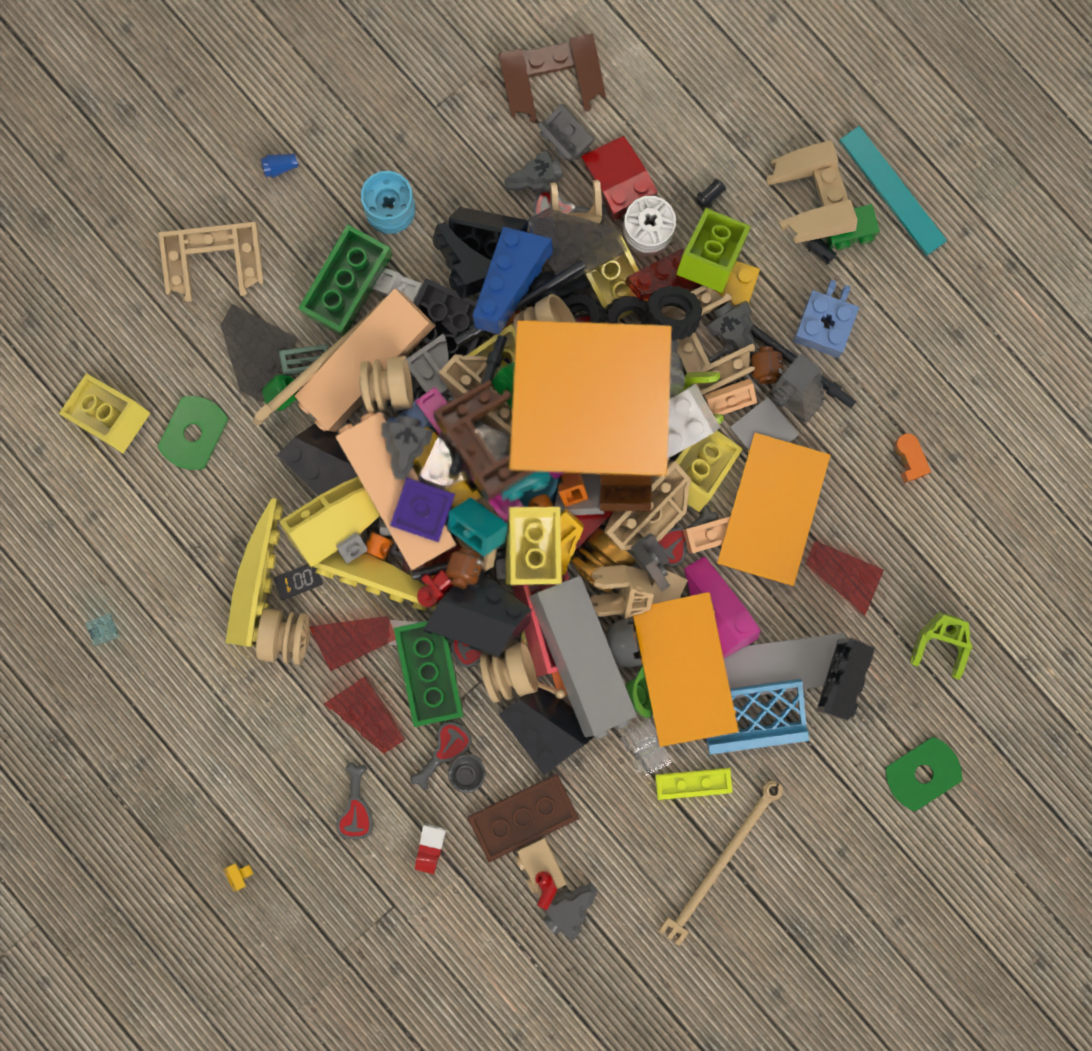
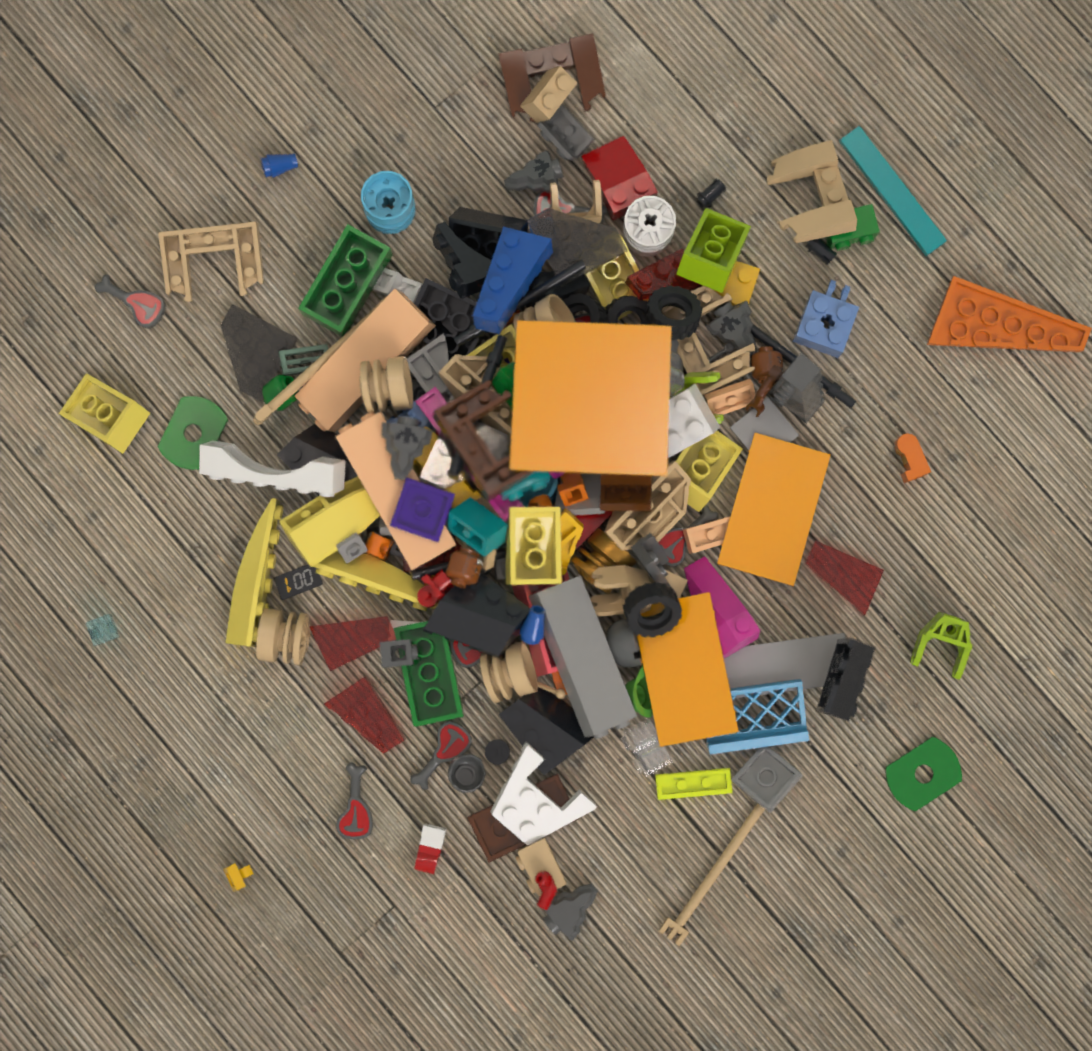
none -> dark grey piece [94,274,166,329]
none -> white arch [199,441,345,497]
none -> dark grey brick [380,639,418,668]
none -> black piece [485,739,510,765]
none -> white wing [491,742,597,846]
none -> blue cone [519,605,545,645]
none -> tan brick [520,66,577,123]
none -> black tyre [623,582,682,638]
none -> light grey tile [731,746,803,813]
none -> reddish brown arm [746,365,784,417]
none -> orange wing [926,276,1092,352]

